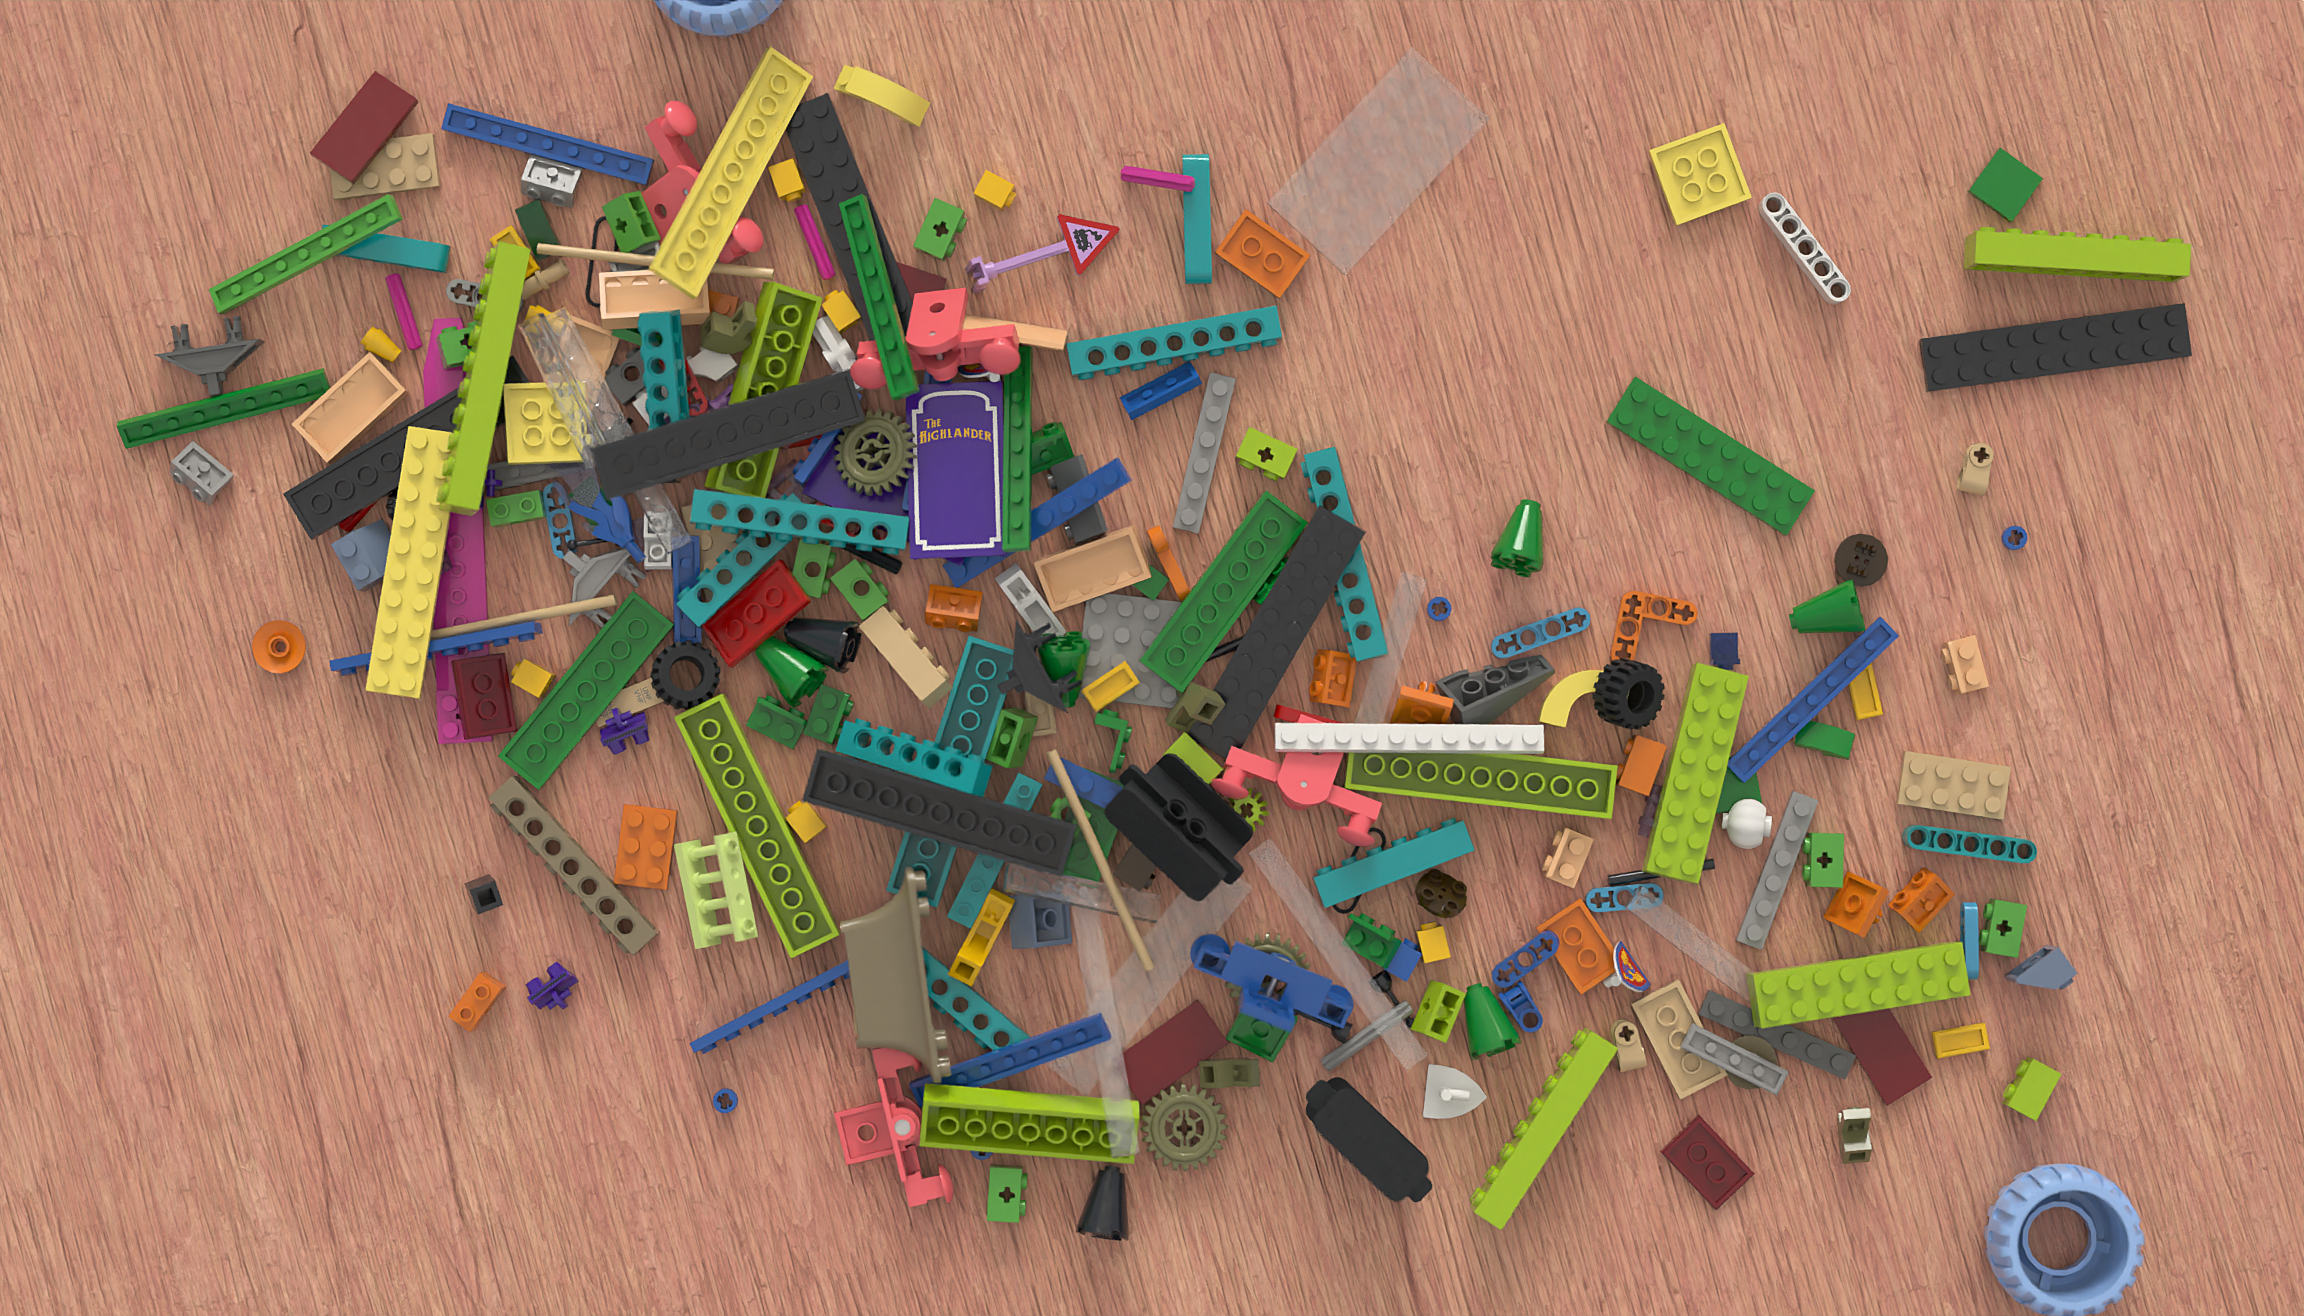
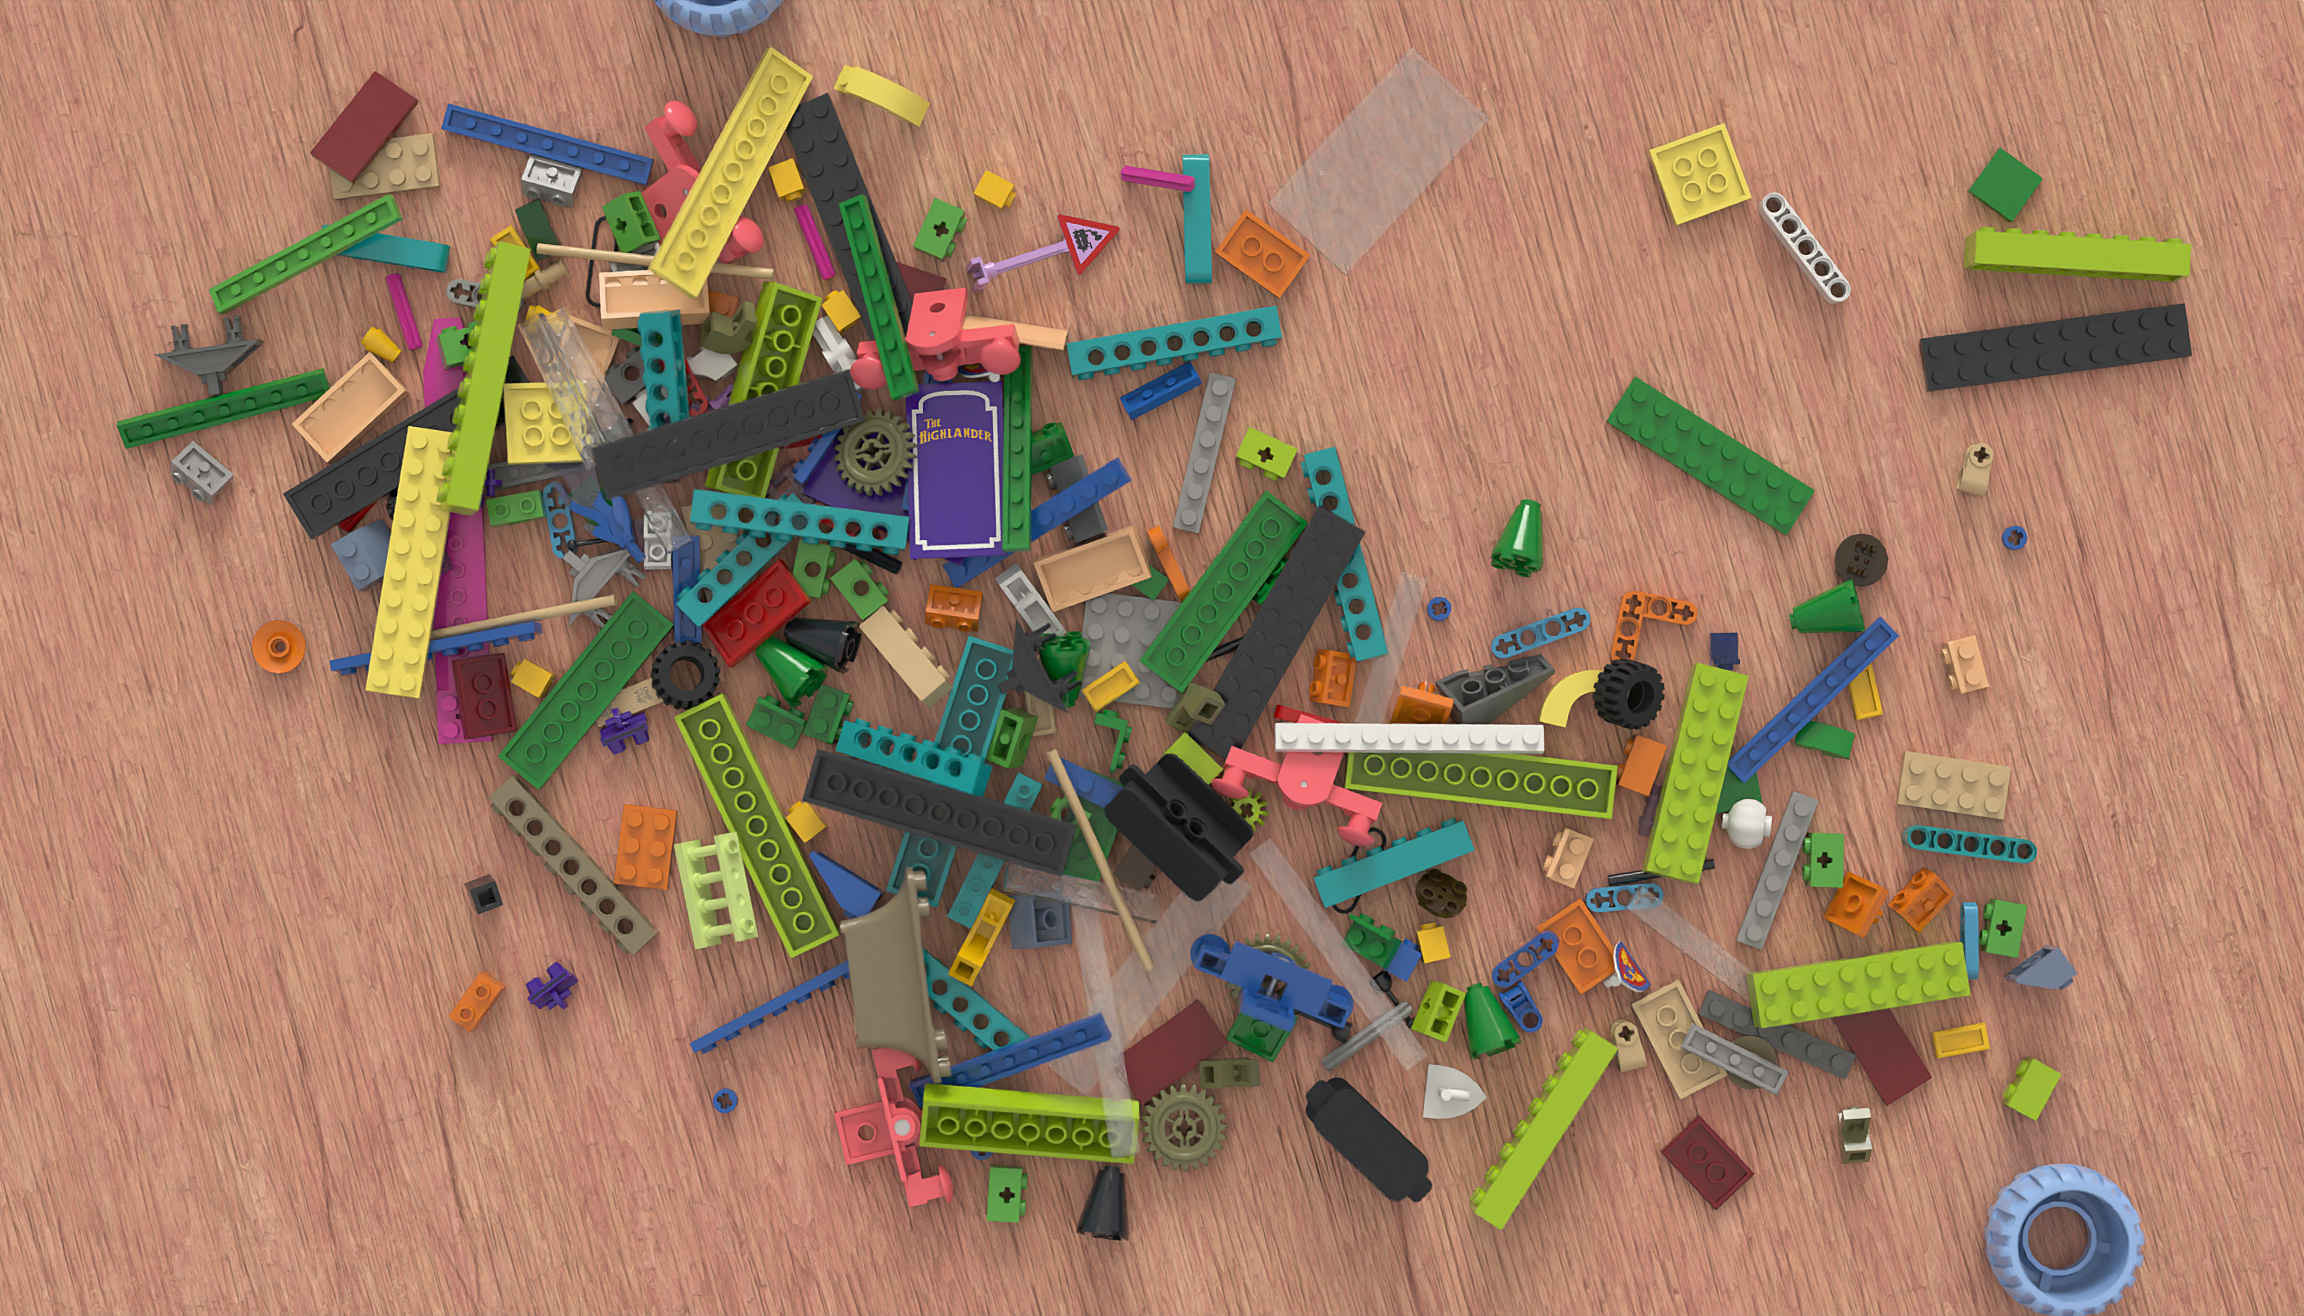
none -> blue slope [809,850,884,919]

